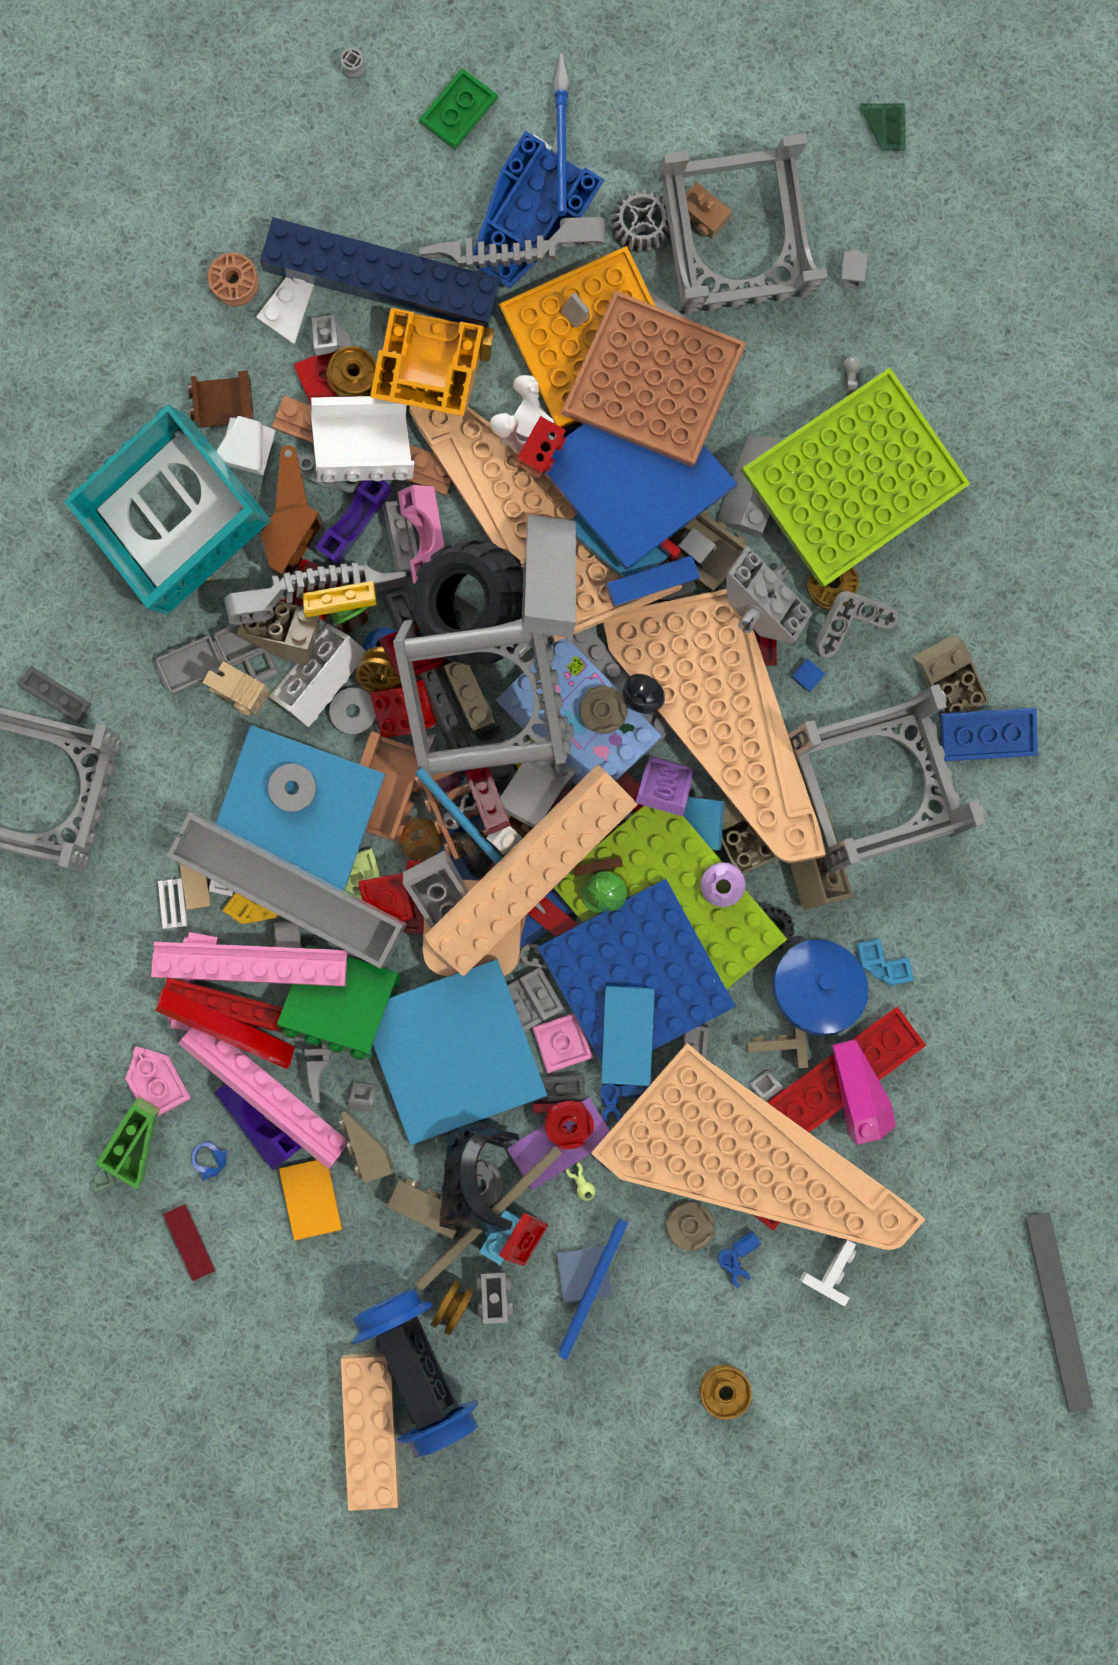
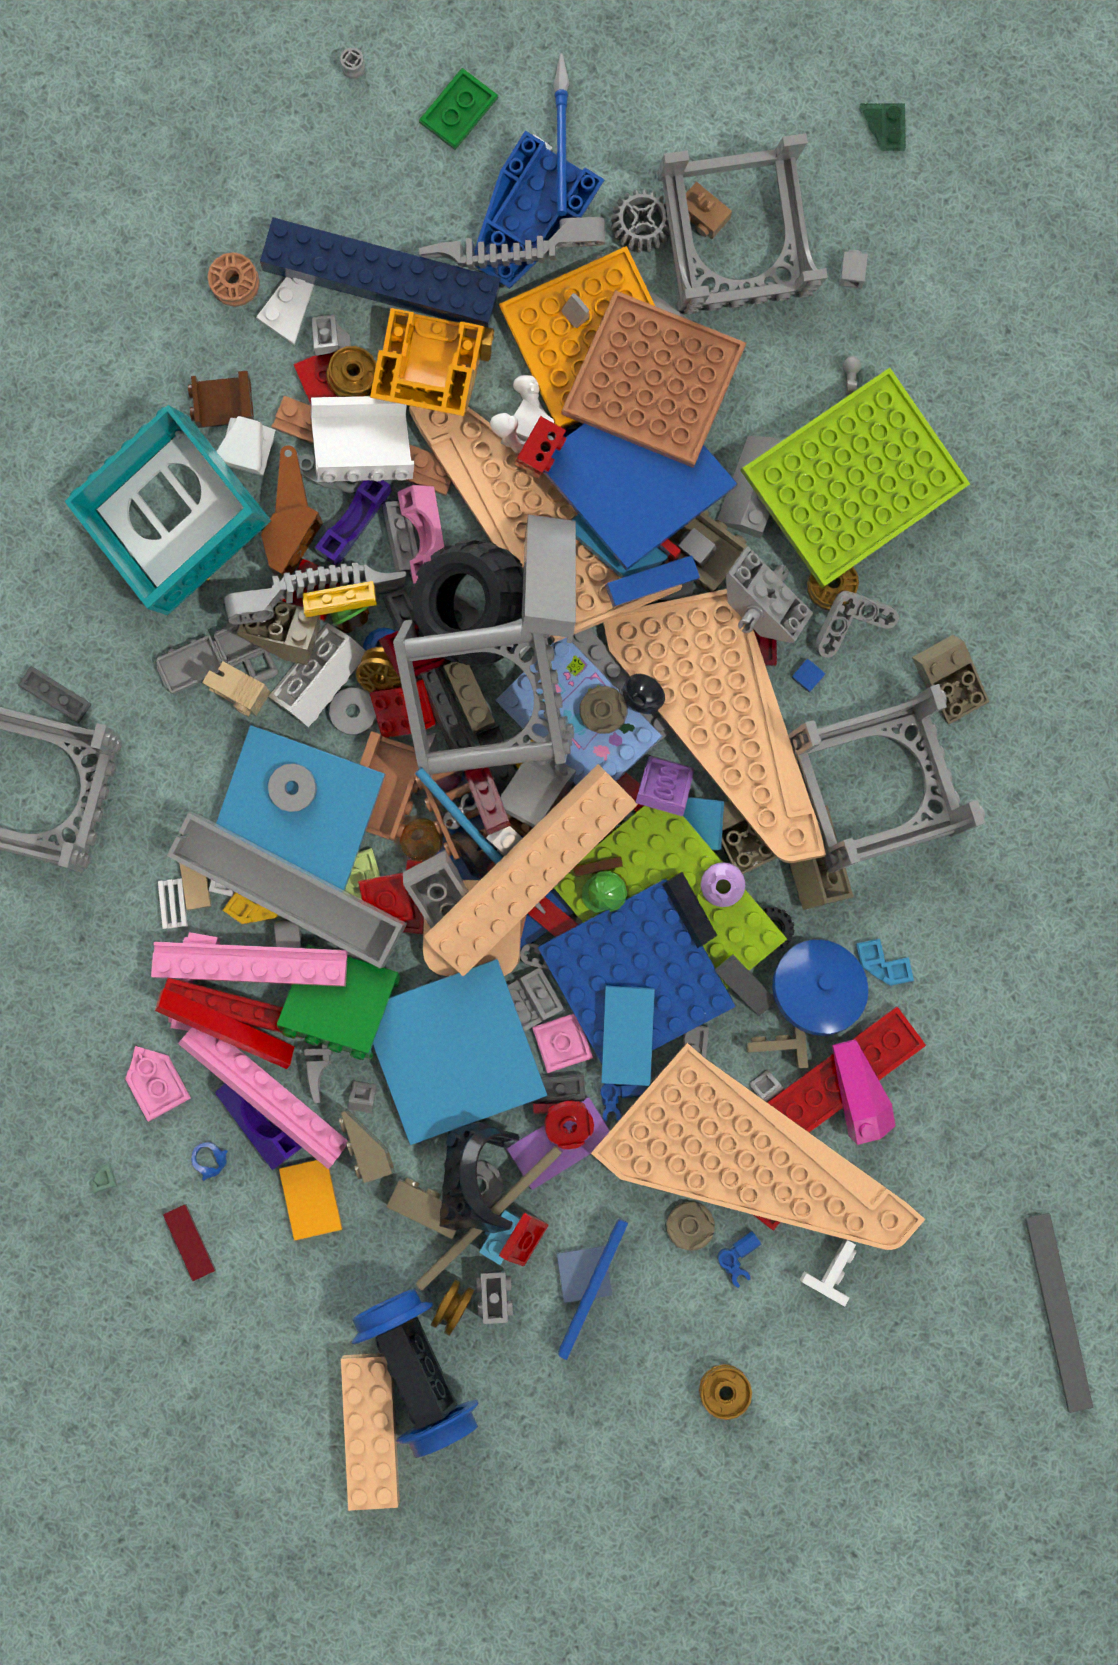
bright green wedge [95,1097,160,1190] -> none
yellowish green arm [566,1163,596,1201] -> none
blue tile [940,707,1038,761] -> none
none -> black tile [662,872,717,948]
none -> dark grey tile [715,954,775,1016]

